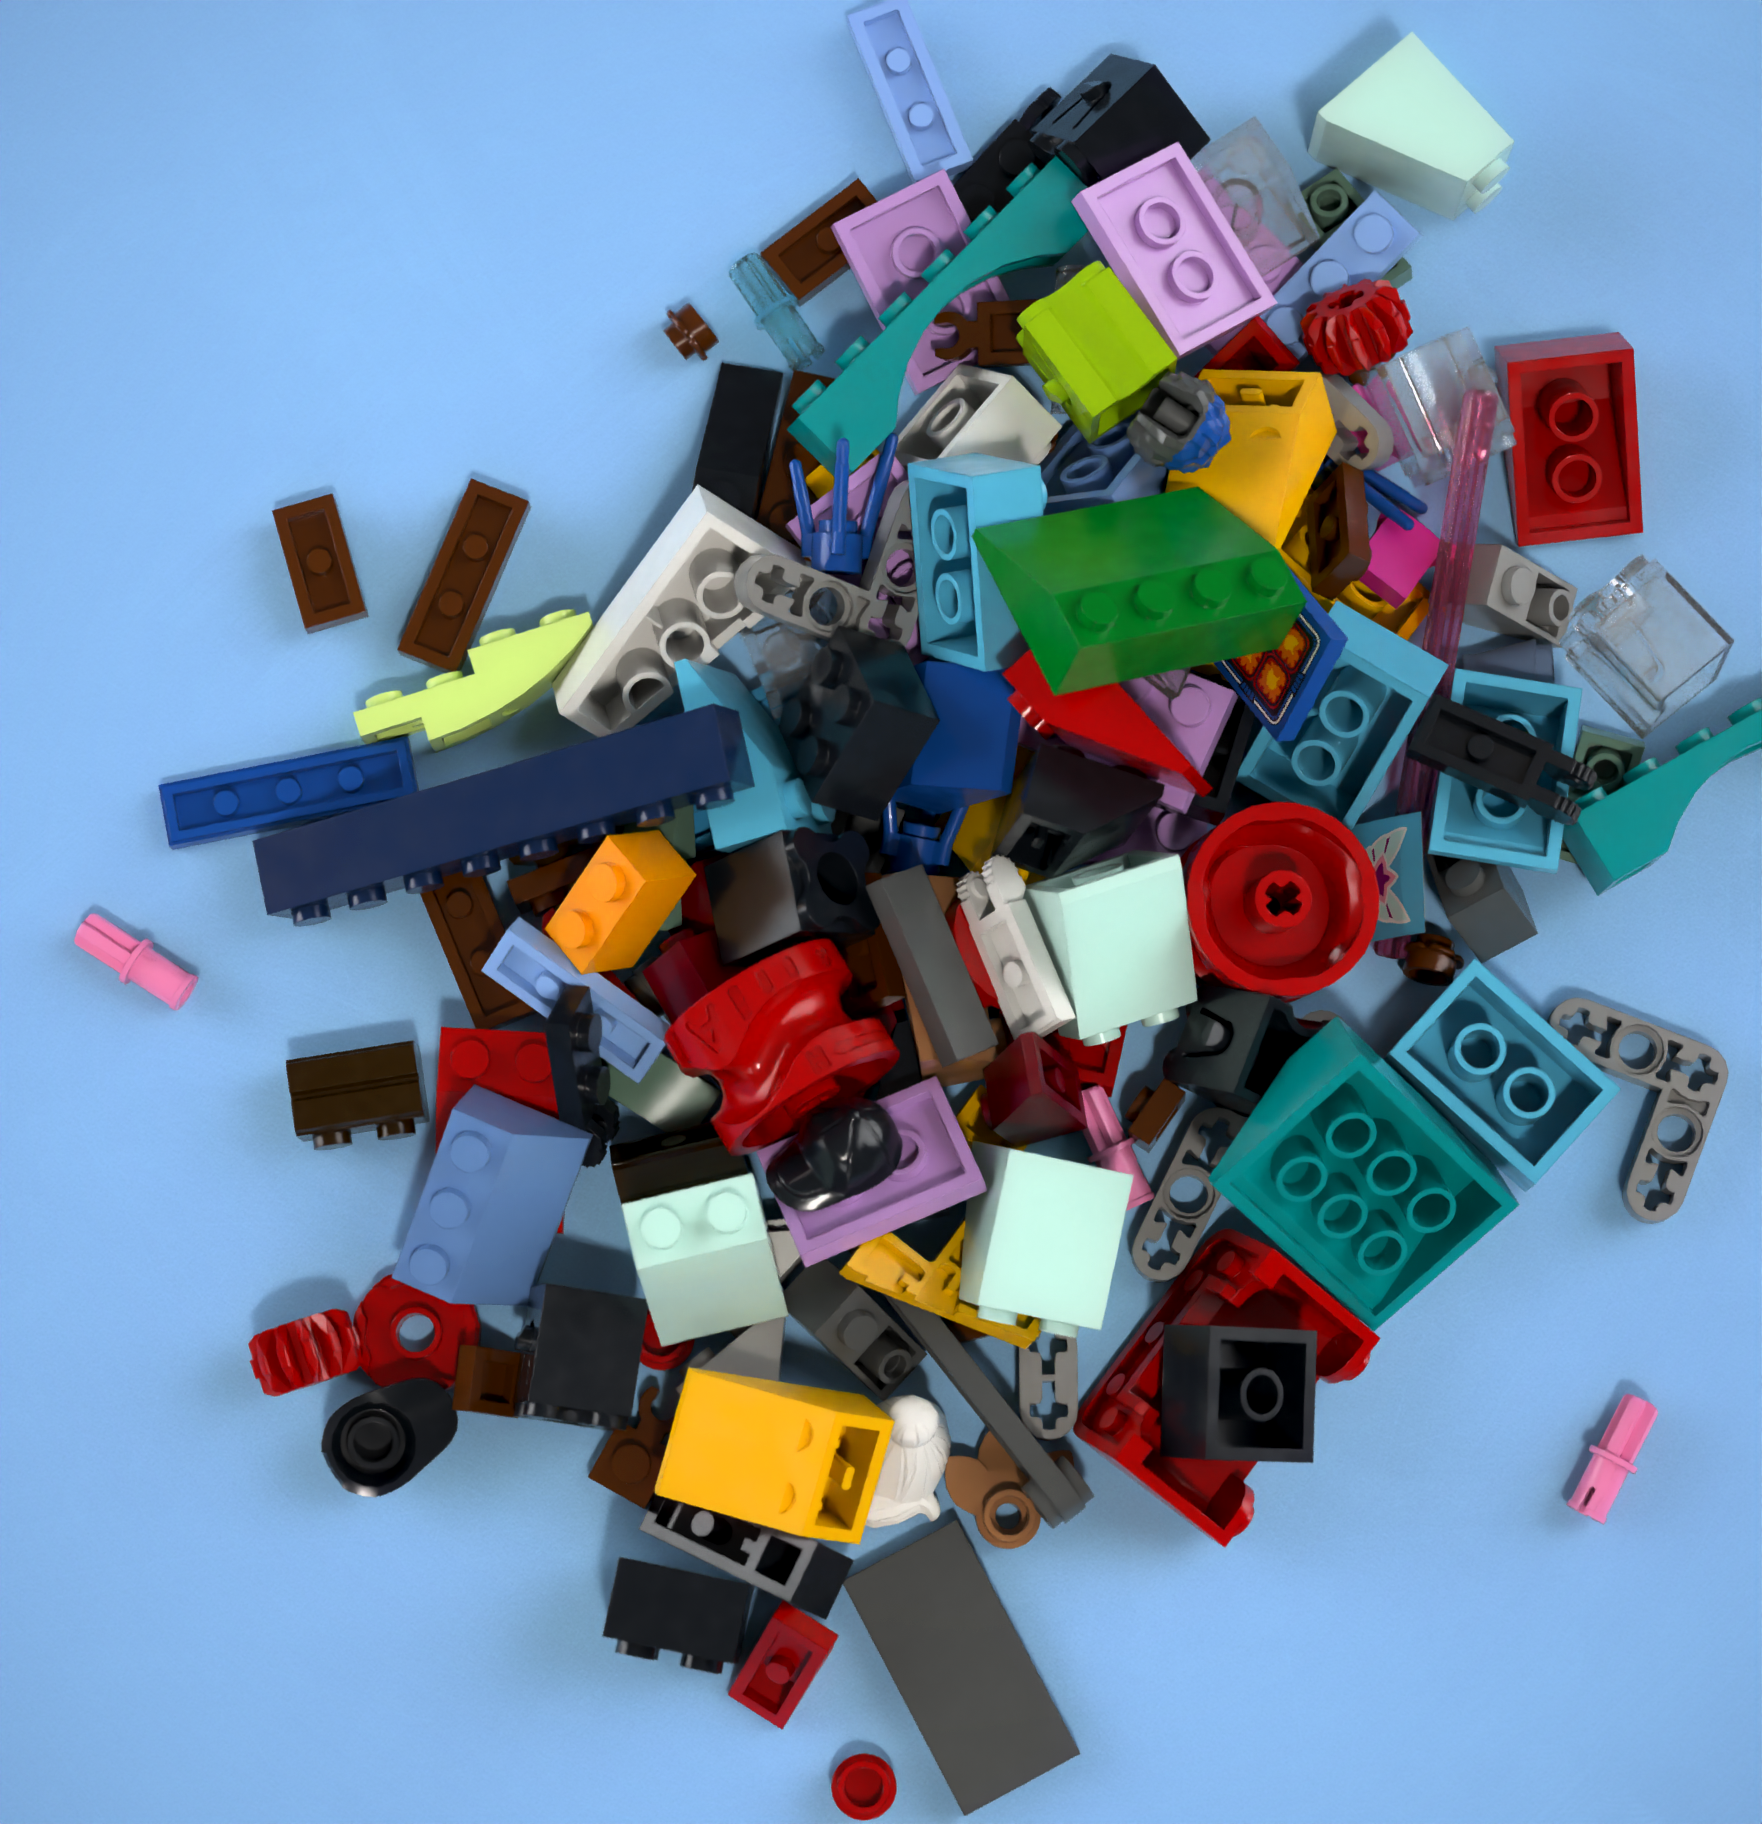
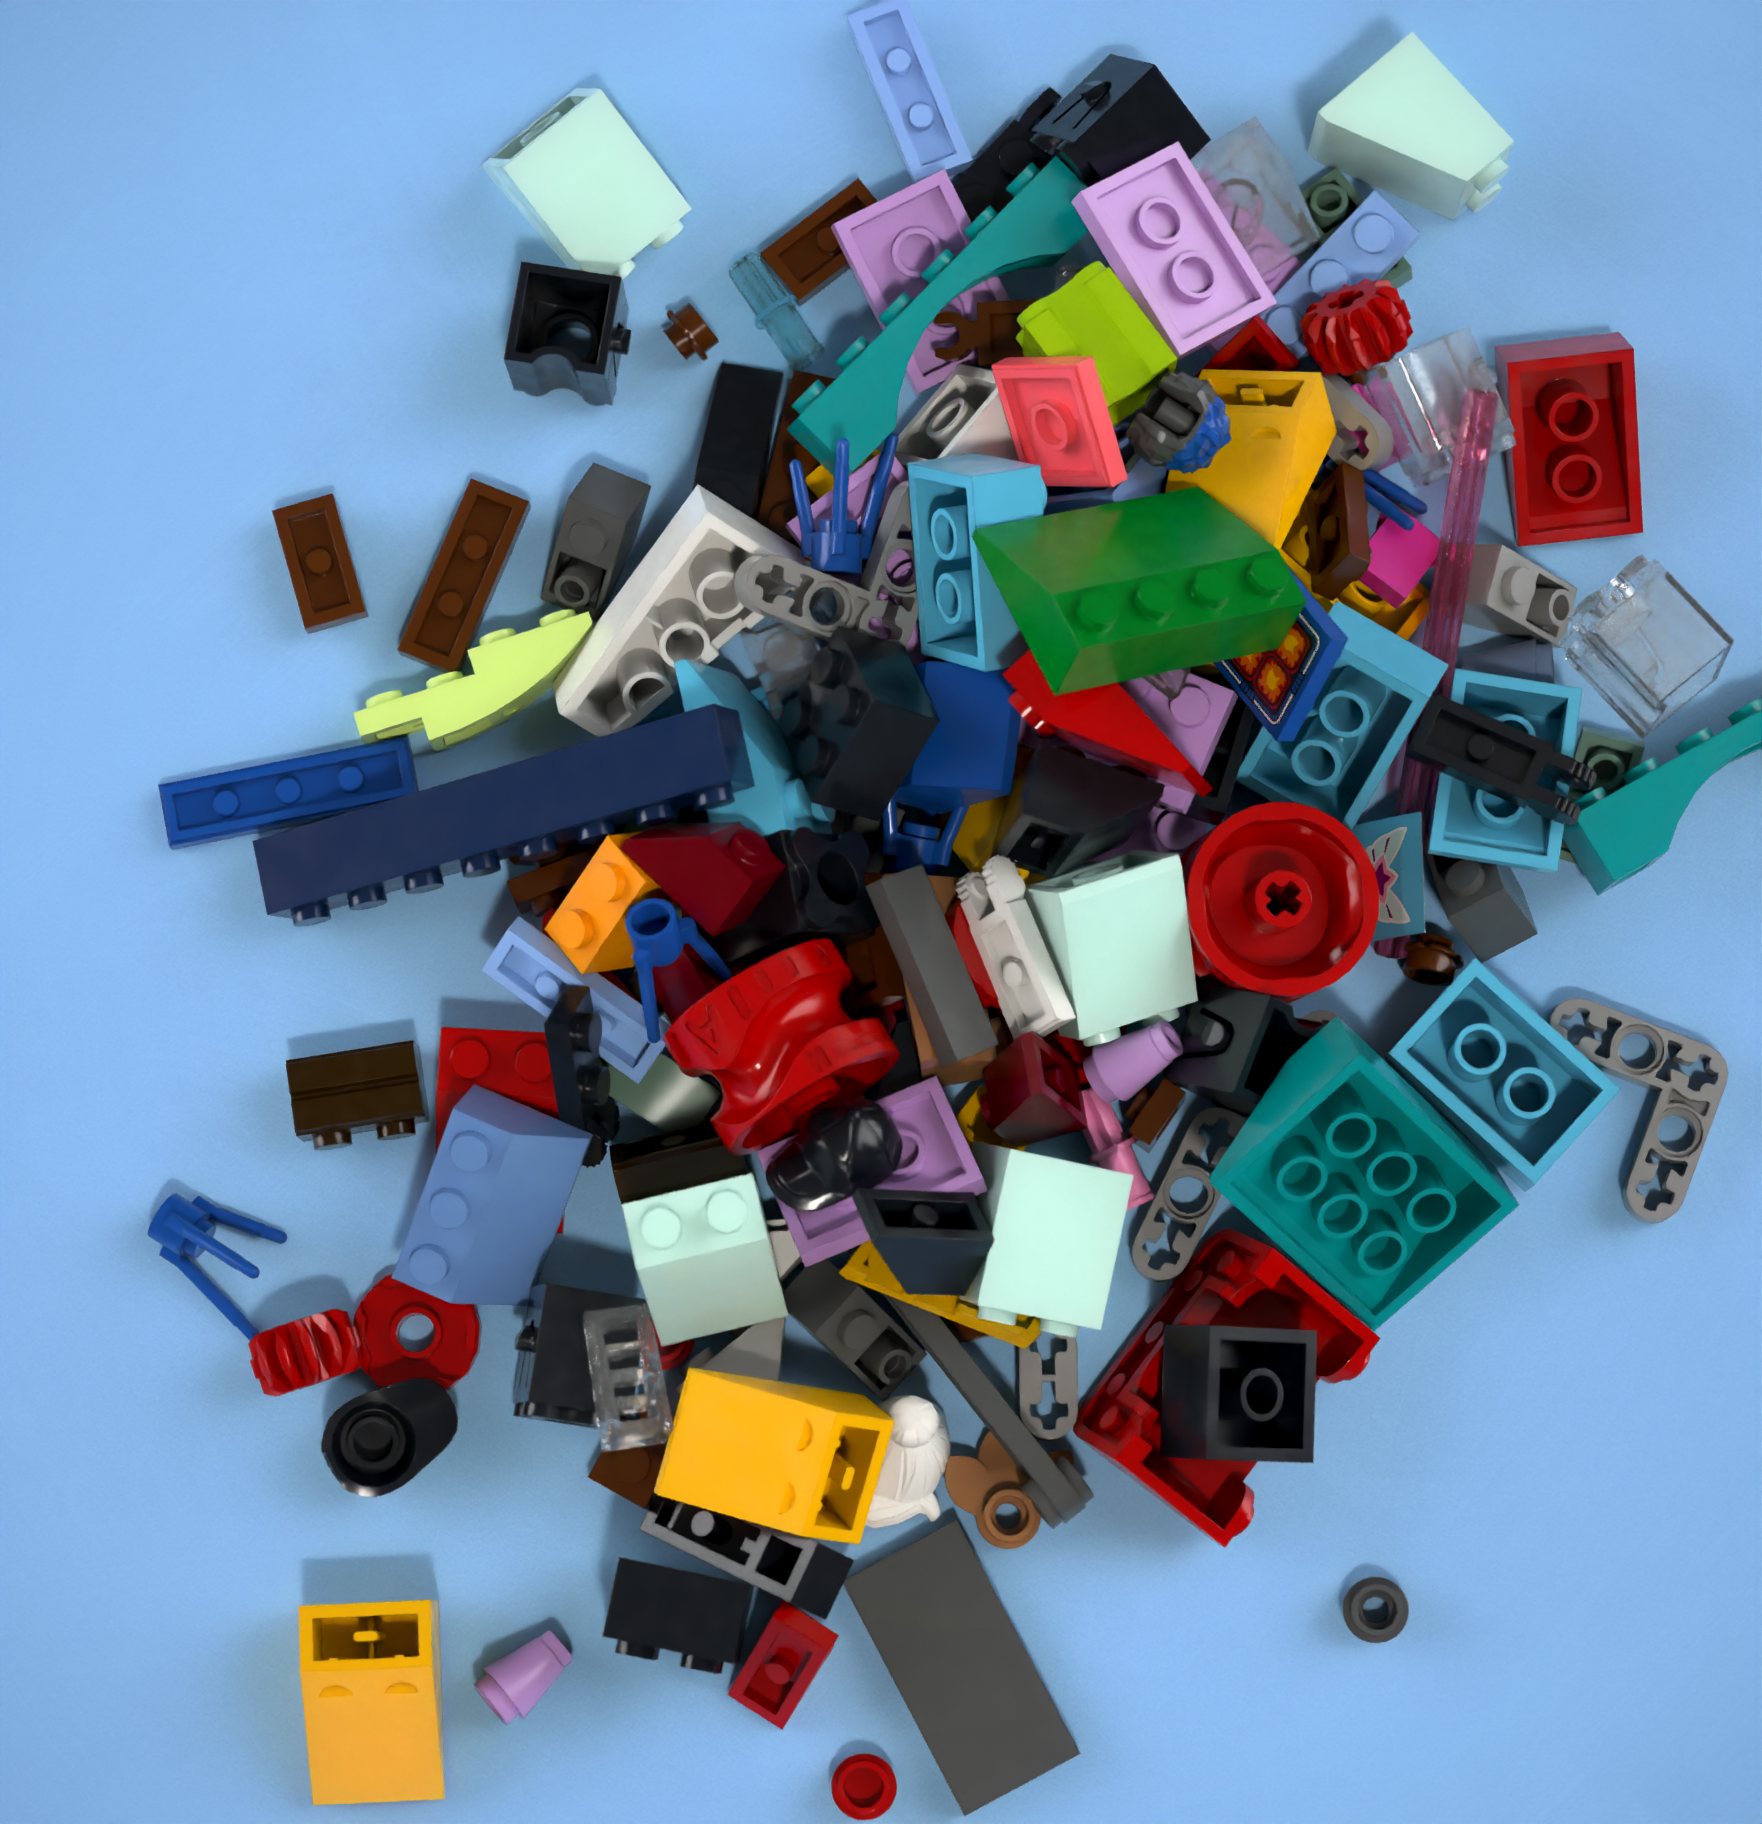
bright pink axle [74,913,198,1011] -> none
reddish brown plate [420,872,538,1030] -> none
reddish brown plate [452,1345,520,1418] -> none
bright pink axle [1566,1394,1658,1524] -> none
none -> blue plant [147,1193,287,1341]
none -> yellow slope [298,1600,445,1805]
none -> lavender cone [474,1630,573,1725]
none -> light aqua slope [481,88,692,279]
none -> black piece [504,262,631,406]
none -> dark grey slope [541,462,651,622]
none -> clear slope [583,1304,674,1452]
none -> dark red slope [620,822,786,937]
none -> blue plant [625,898,732,1043]
none -> black slope [852,1188,995,1296]
none -> coral tile [991,356,1128,487]
none -> lavender cone [1083,1020,1183,1103]
none -> dark grey plate [1342,1577,1409,1643]

